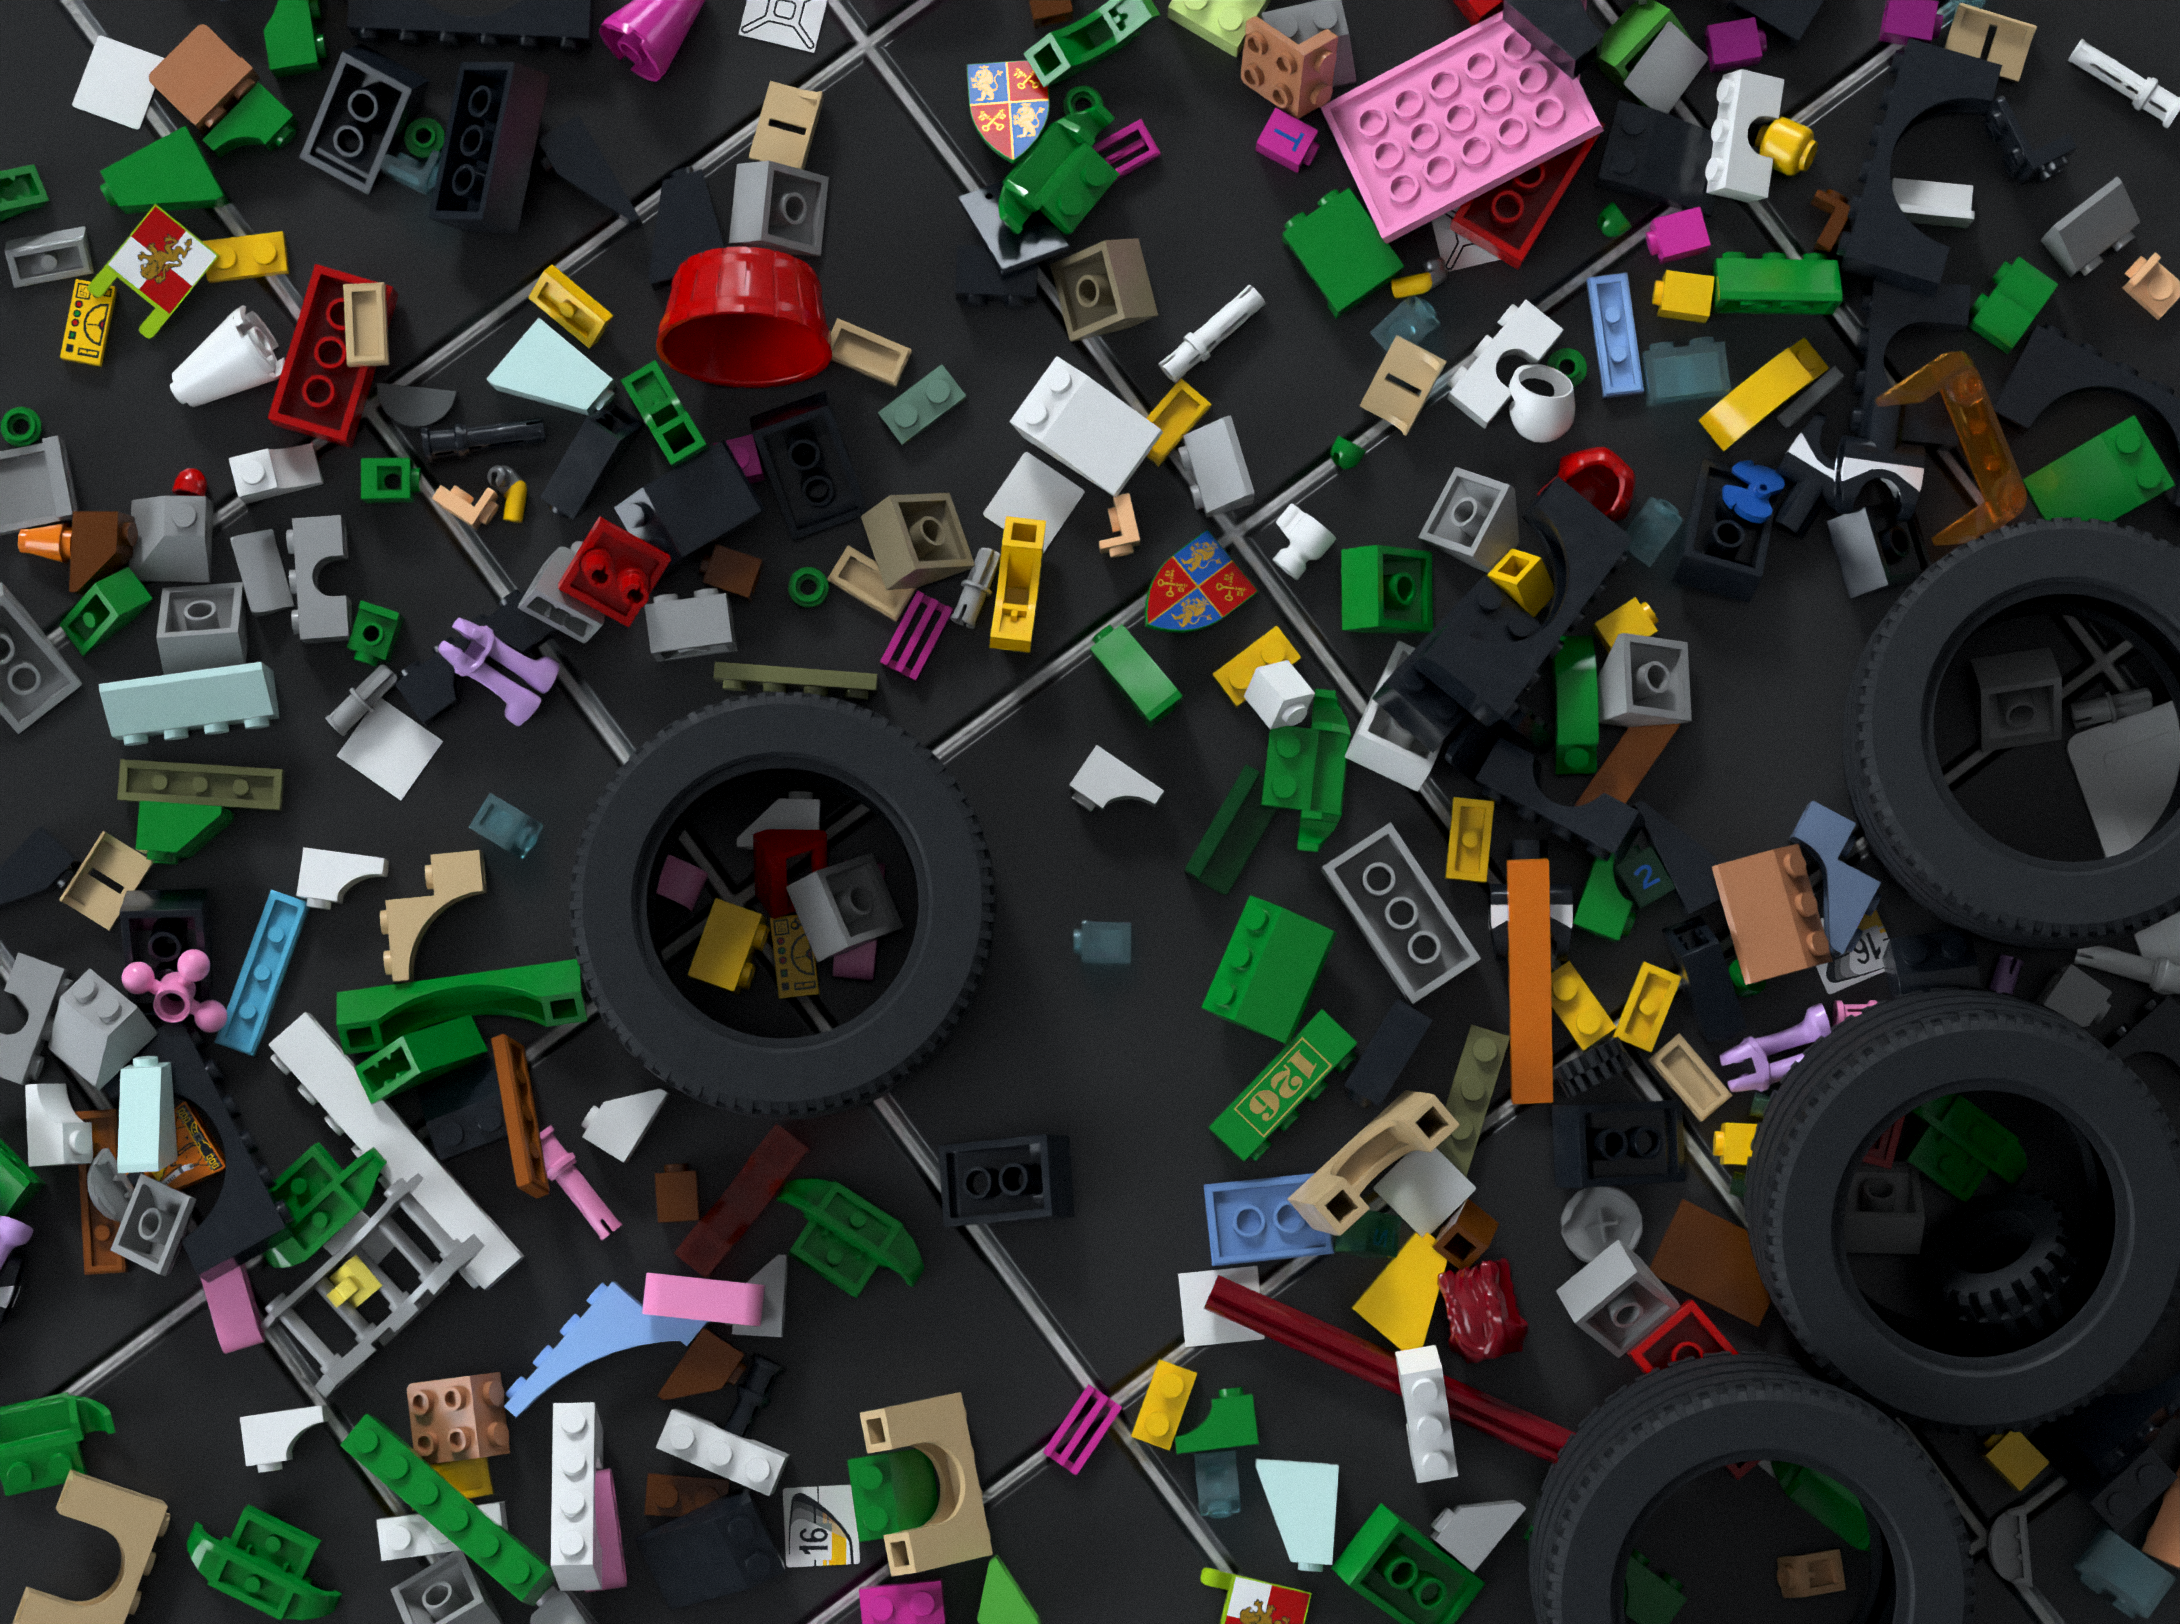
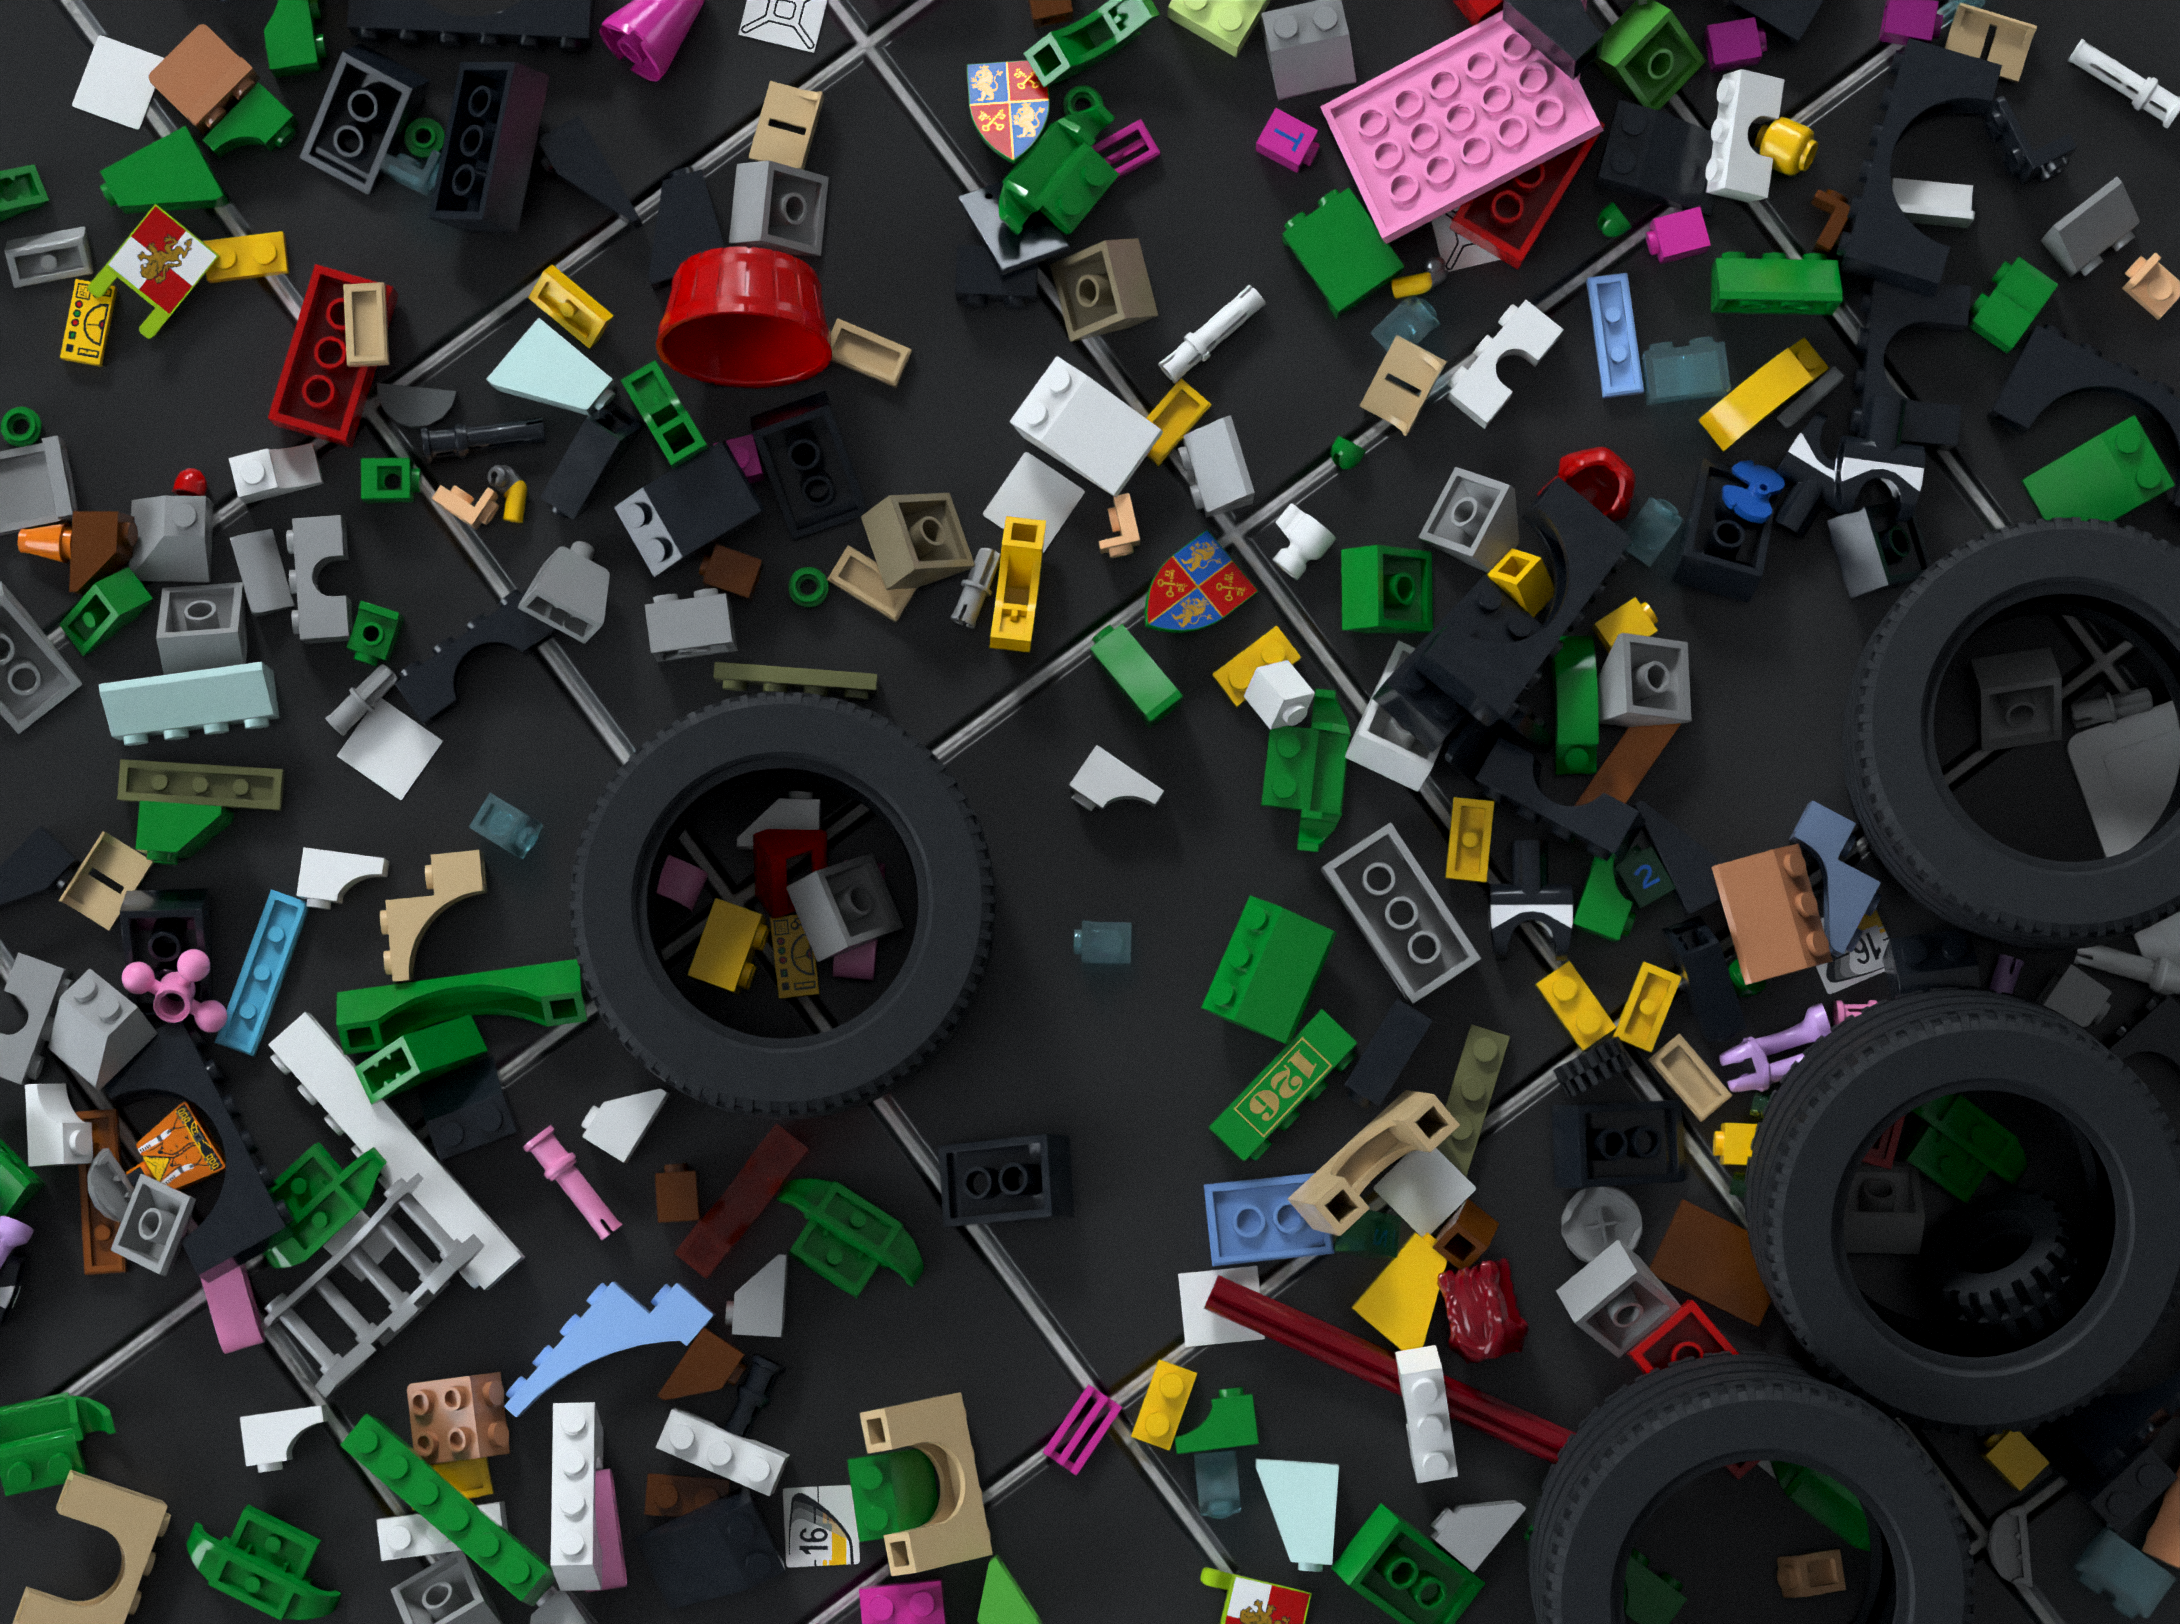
light aqua slope [117,1056,178,1173] -> none
white cone [170,305,285,407] -> none
light yellow tile [326,1254,382,1309] -> none
lavender piece [438,618,560,726] -> none
dark orange tile [491,1034,550,1199] -> none
red plate [558,516,671,627] -> none
bright pink beam [642,1273,765,1326] -> none
sand green plate [878,364,967,447] -> none
dark pink tile [880,590,954,681] -> none
dark green panel [1184,764,1277,895] -> none
nougat bracket [1241,16,1338,119] -> none
orange tile [1507,859,1553,1104] -> none
white helmet [1509,364,1576,443] -> none
green plate [1546,348,1587,388] -> none
white sticker [1624,21,1708,114] -> none
yellow brick [1652,270,1715,323] -> none
clear orange windscreen [1875,351,2027,546] -> none

